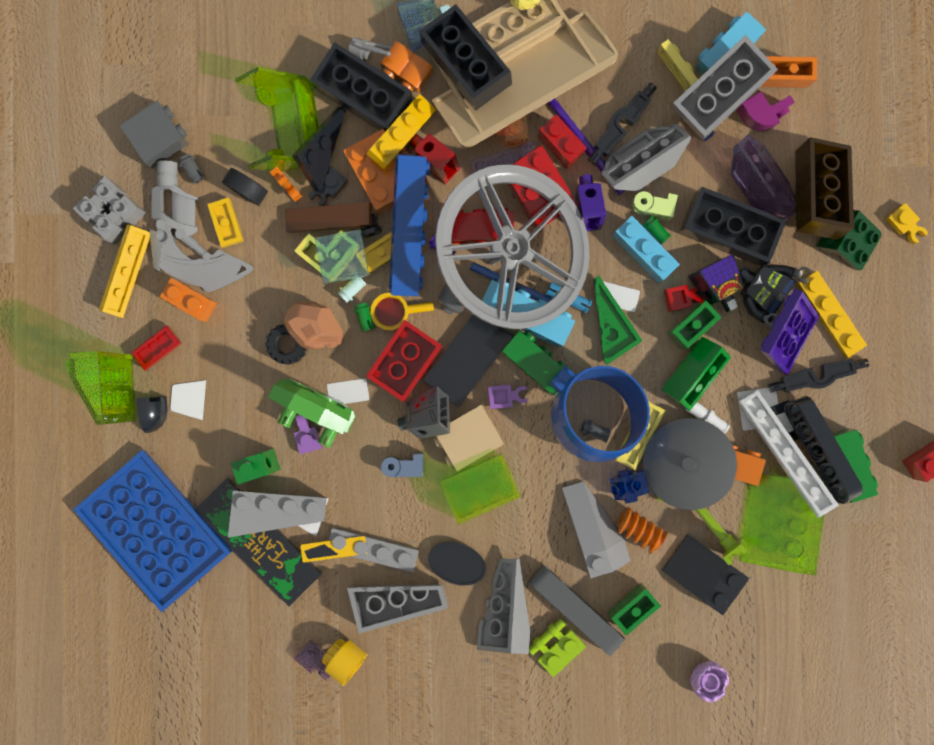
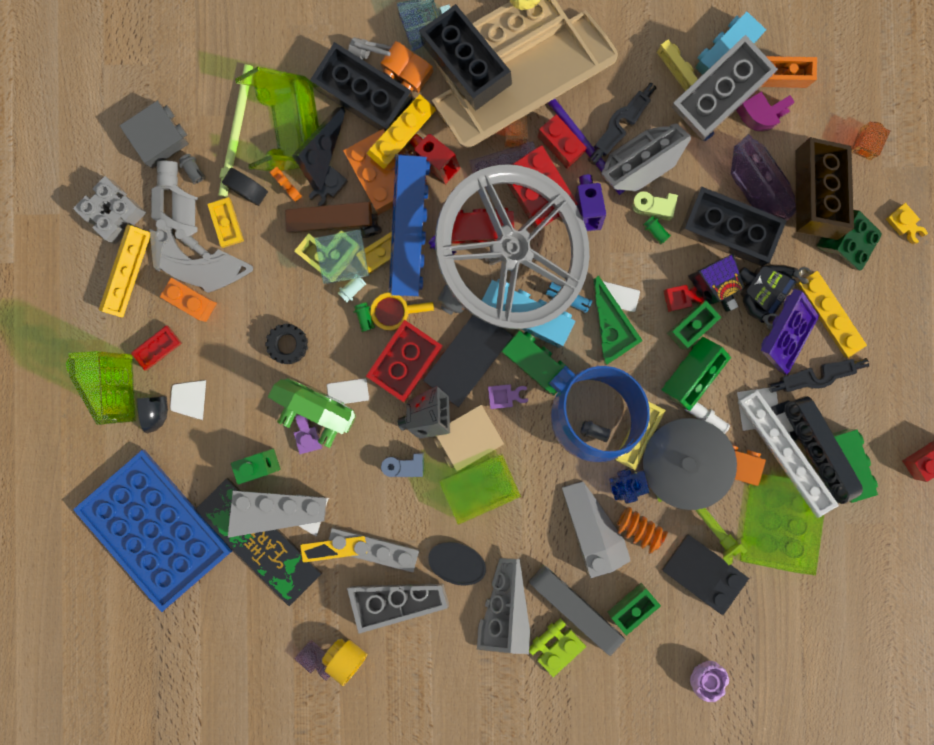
nougat helmet [284,301,344,349] -> none
dark blue bar [470,262,552,302] -> none
medium azure brick [612,216,680,283] -> none
none -> yellowish green bar [218,64,253,198]
none -> clear orange brick [852,121,891,160]

